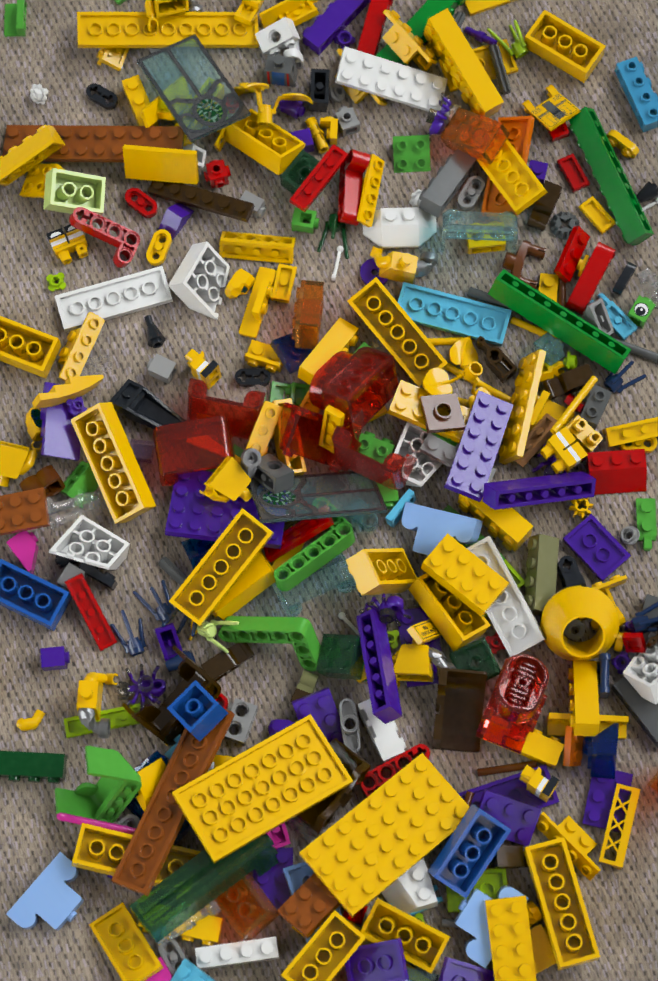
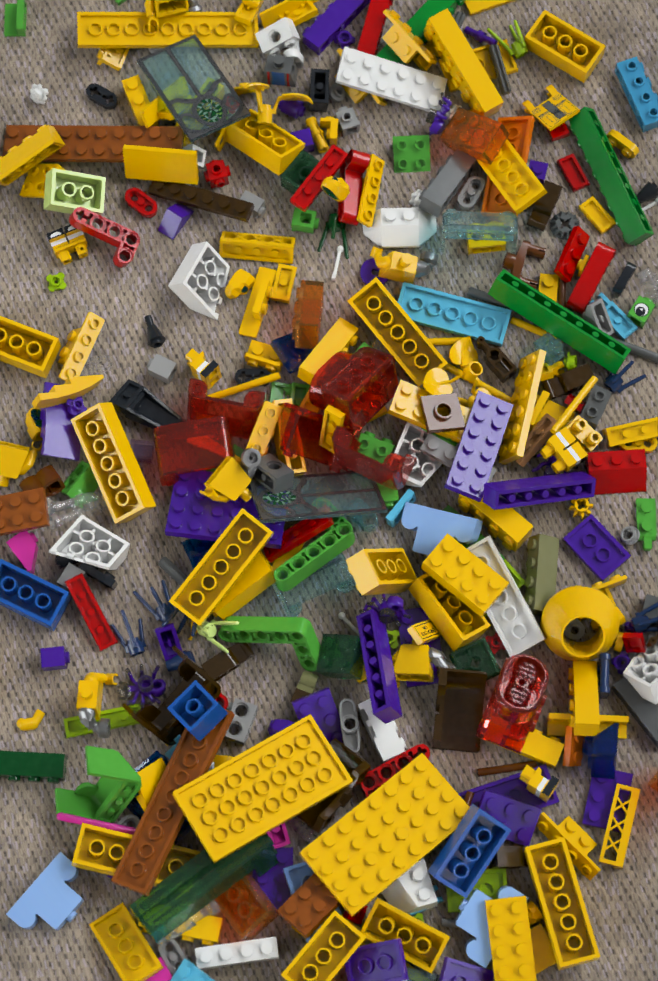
white plate [55,266,173,332] -> none
yellow plate [146,229,172,266] -> none
black piece [557,556,586,588] -> none
none -> yellow bar [207,372,281,402]
none -> yellow rock [321,176,350,202]

